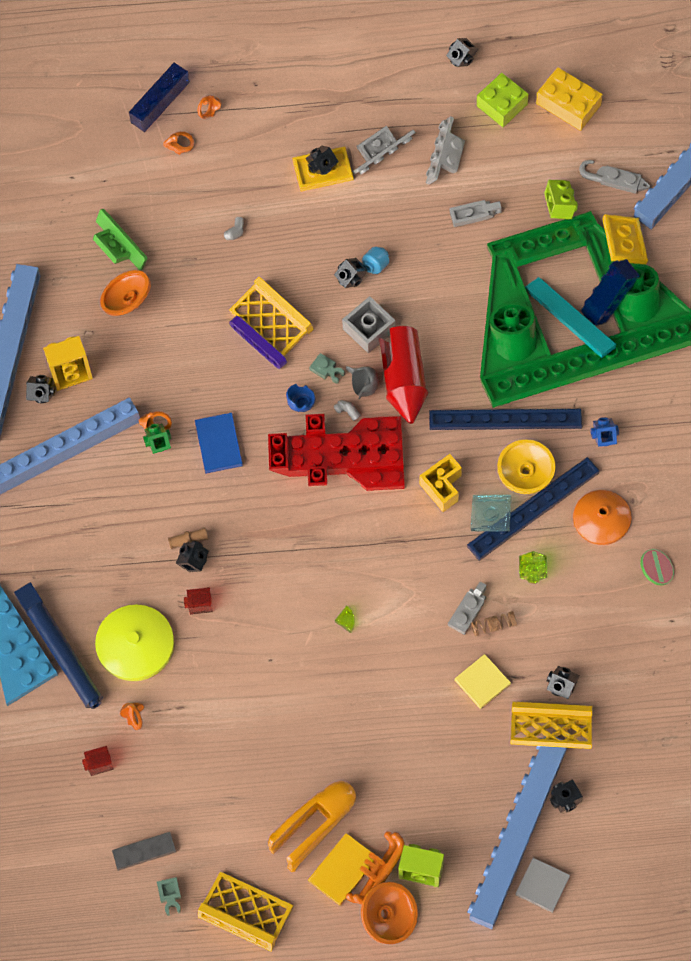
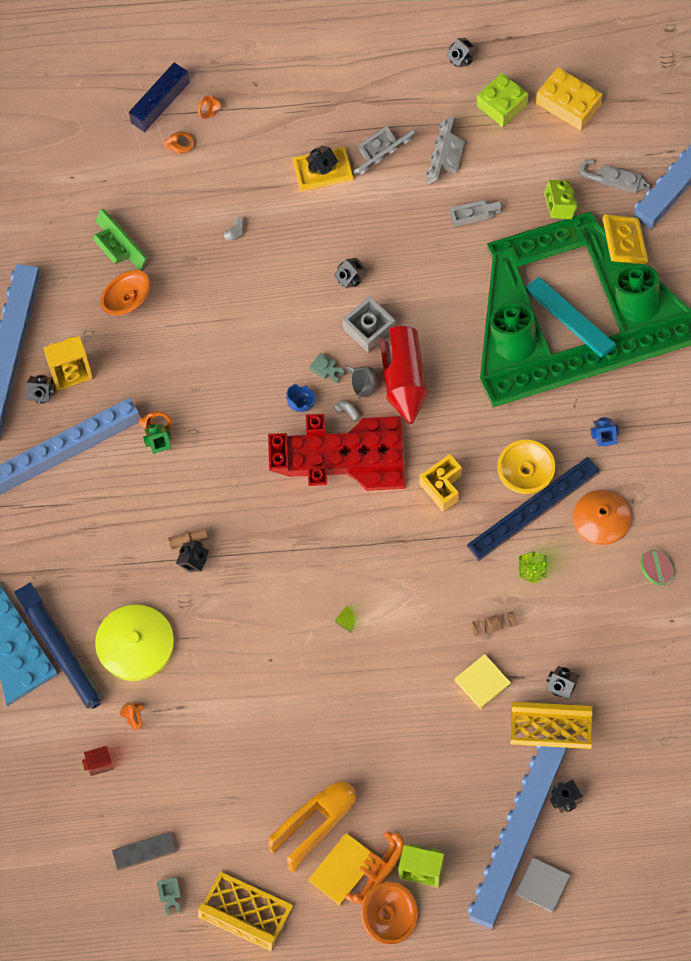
clear red brick [184,587,213,615] -> none
blue tile [195,413,243,474] -> none
yellow fence [229,277,314,356] -> none
dark purple beam [229,315,287,369] -> none
dark azure head [362,247,389,274] -> none
dark blue tile [429,409,582,430] -> none
light grey hinge [448,582,487,635] -> none
clear light blue tile [470,495,512,531] -> none
clear blue brick [581,259,639,326] -> none

